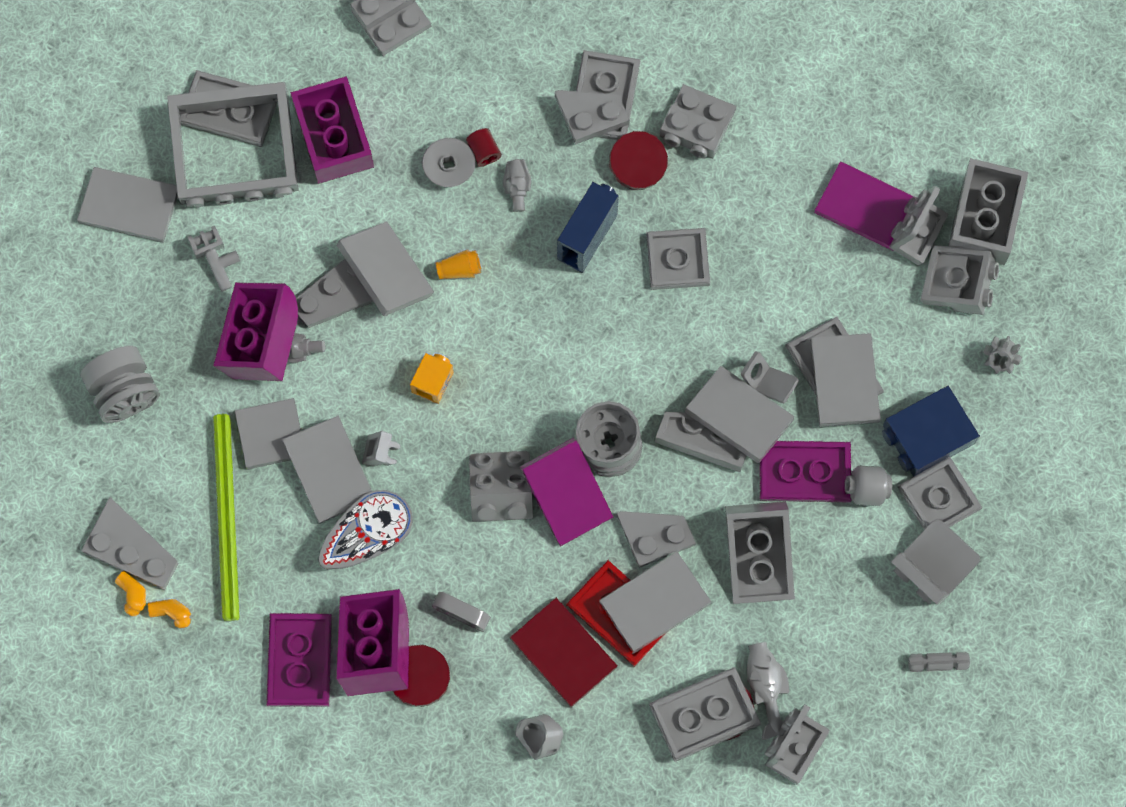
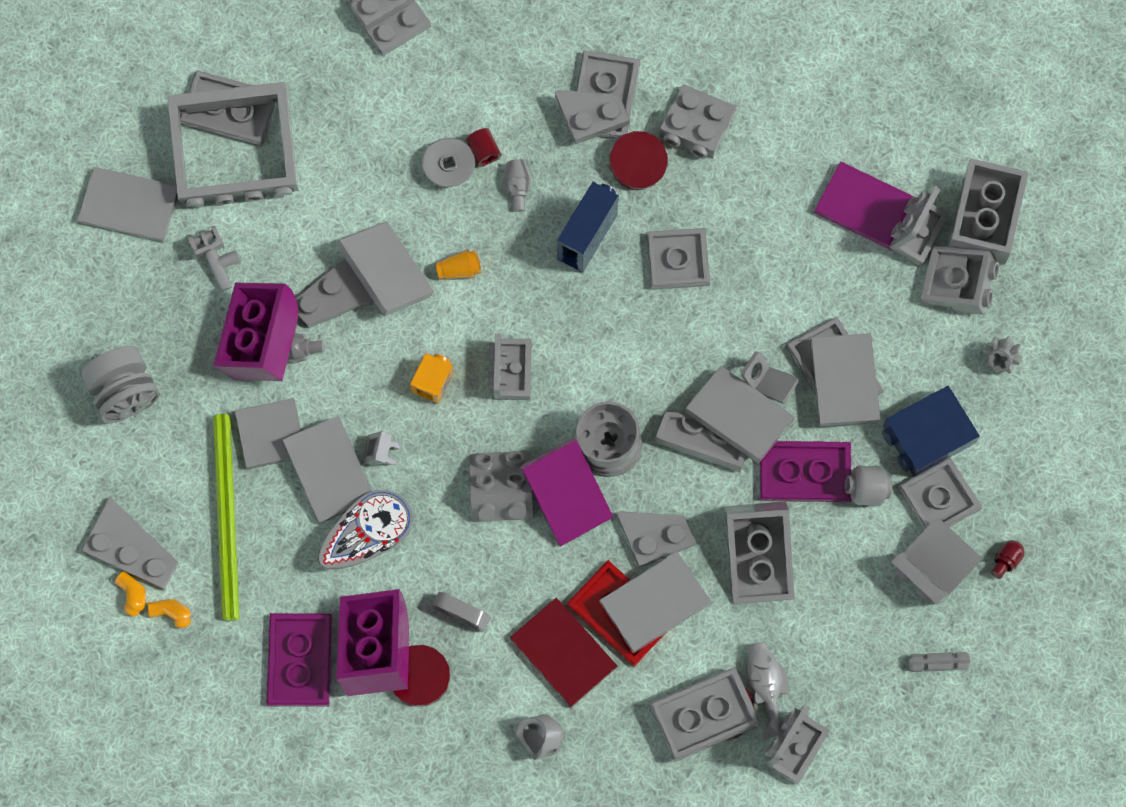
magenta brick [290,76,374,184] -> none
none -> light grey bracket [488,333,532,400]
none -> dark red cylinder [991,540,1025,579]

